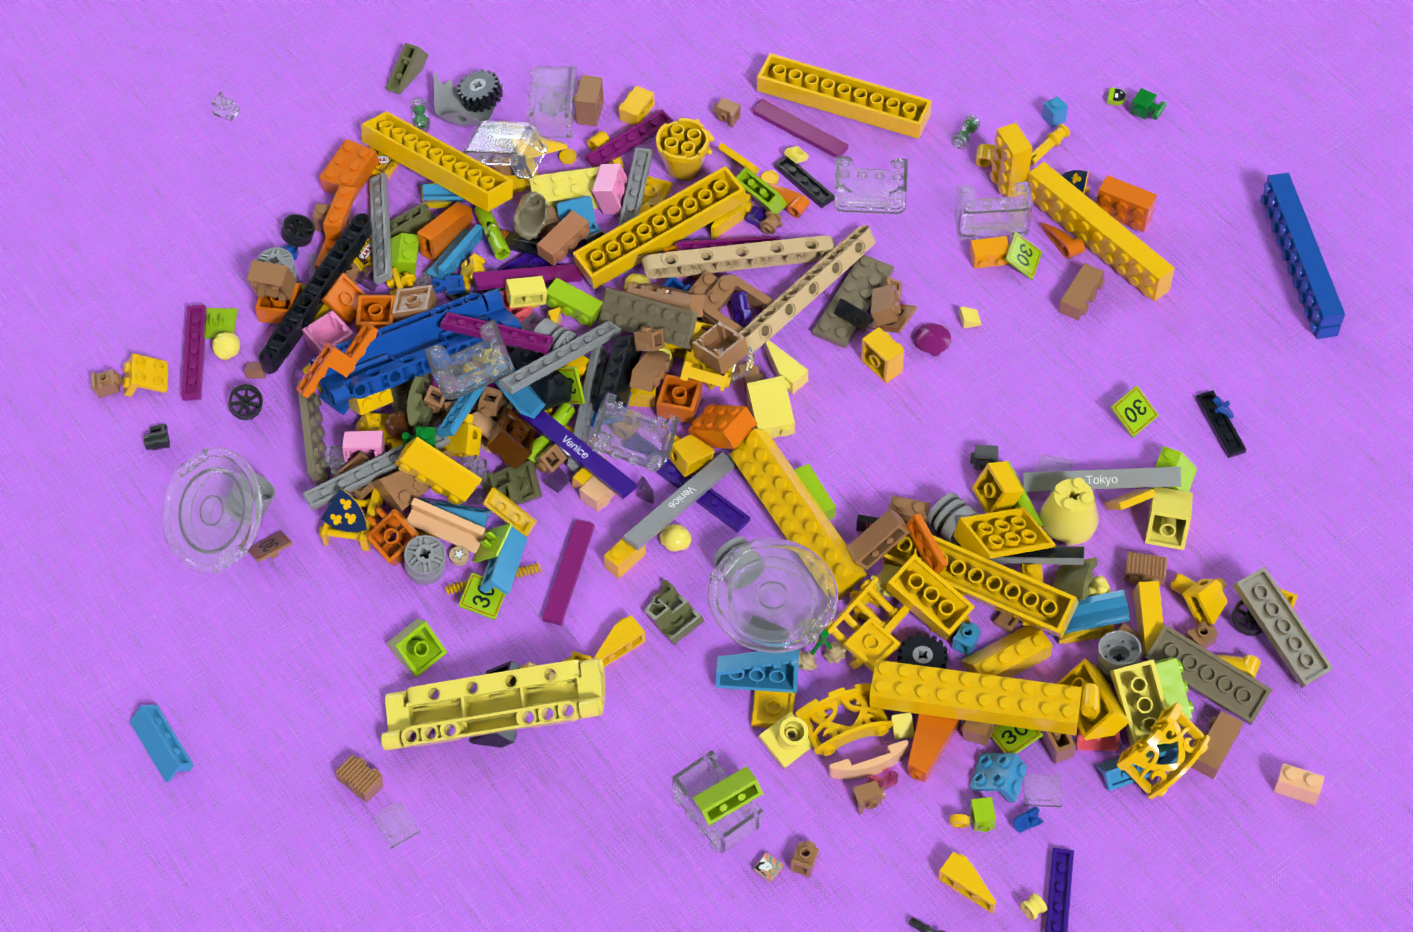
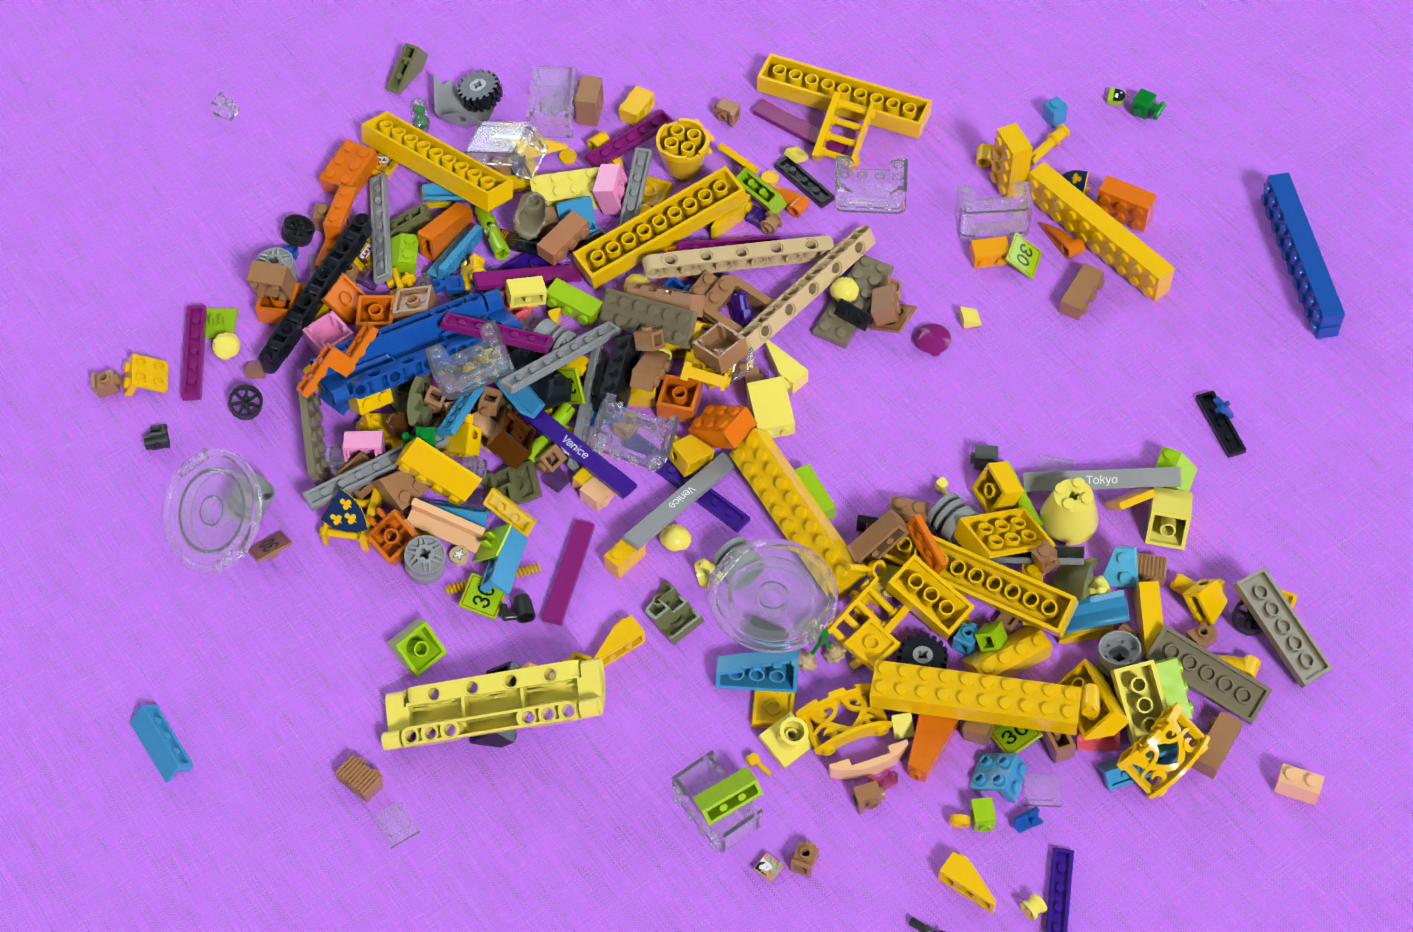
clear purple slope [636,476,654,504] -> none
yellow brick [861,327,904,383] -> none
clear piece [951,114,981,149] -> none
lime piece [1110,385,1159,438] -> none
none -> pearl dark grey piece [499,594,536,623]
none -> light yellow hair [694,559,719,590]
none -> yellow hand [745,753,772,776]
none -> yellow fence [812,91,877,172]
none -> light yellow hair [830,277,859,302]
none -> yellow piece [845,560,887,580]
none -> light yellow hand [935,477,948,496]
none -> lime brick [975,621,1008,653]
none -> medium nougat brick [1031,539,1060,575]
none -> medium azure wing [1103,546,1139,587]

